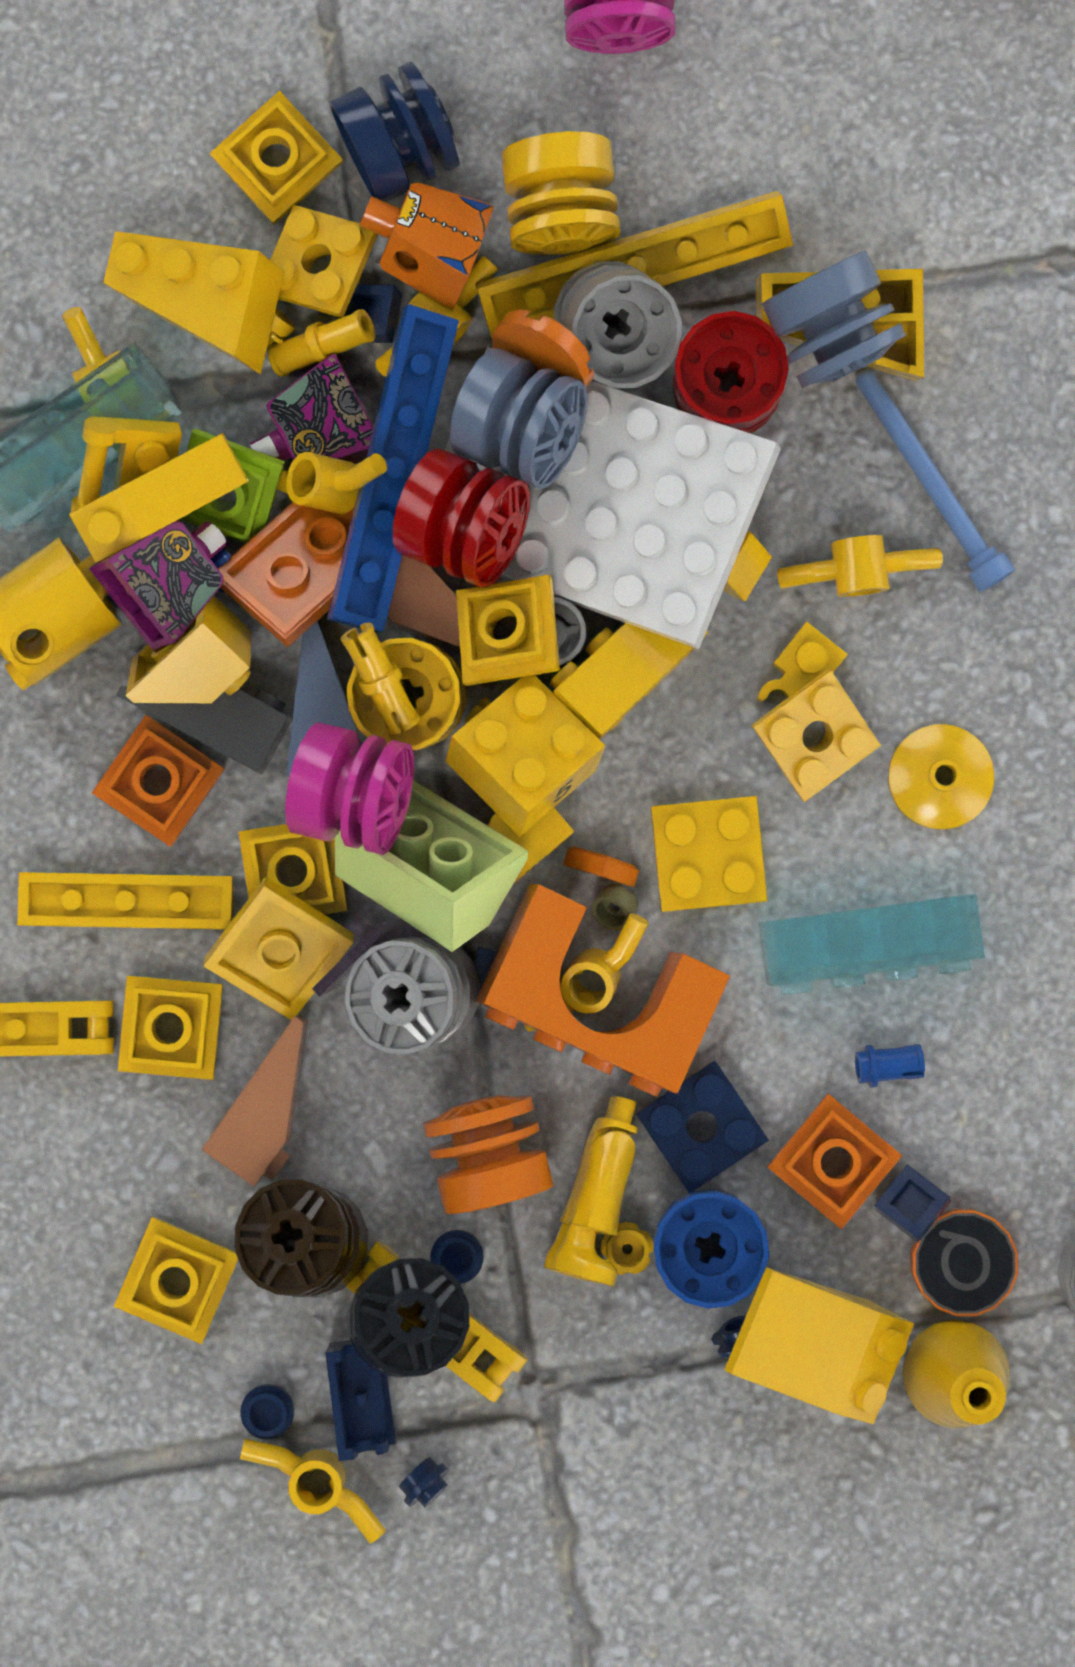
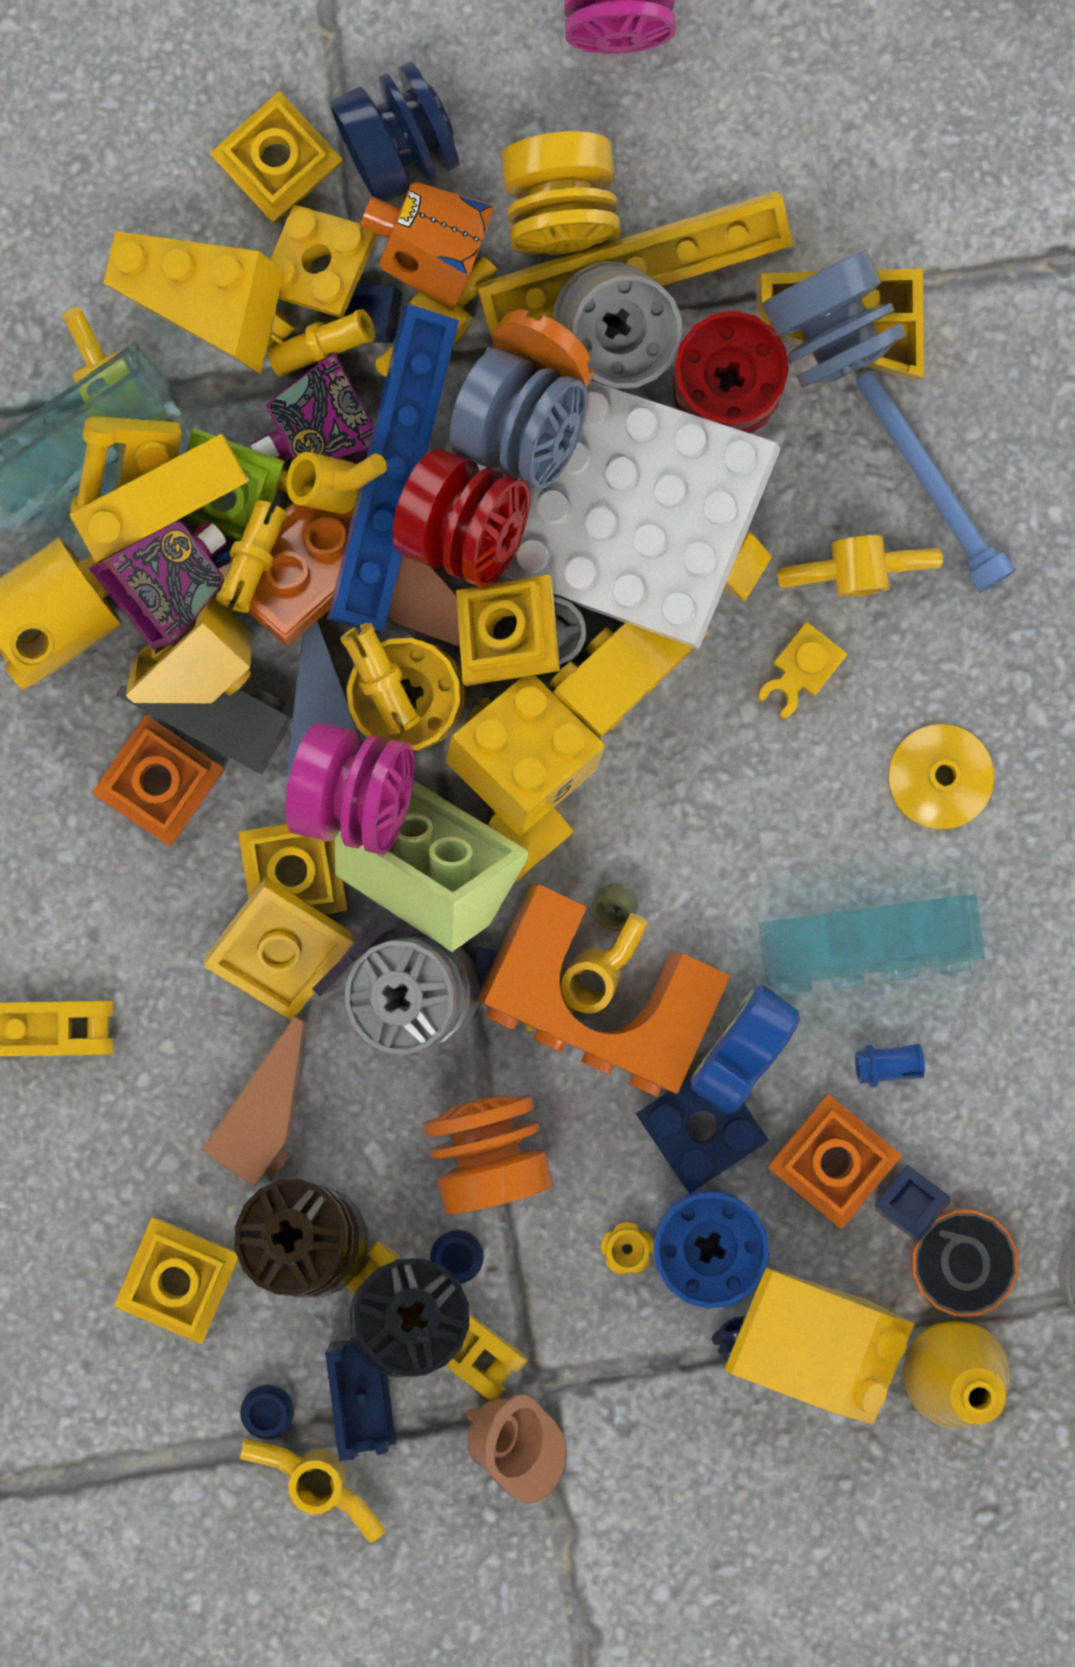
yellow plate [17,872,235,929] -> none
yellow piece [118,975,223,1080] -> none
dark blue plate [399,1457,449,1508] -> none
yellow piece [543,1096,638,1287] -> none
orange tile [563,846,639,888] -> none
yellow plate [650,796,768,912] -> none
yellow piece [751,669,881,802] -> none
none -> yellow pin [216,500,287,613]
none -> nougat piece [465,1394,567,1503]
none -> blue animal [689,984,800,1115]

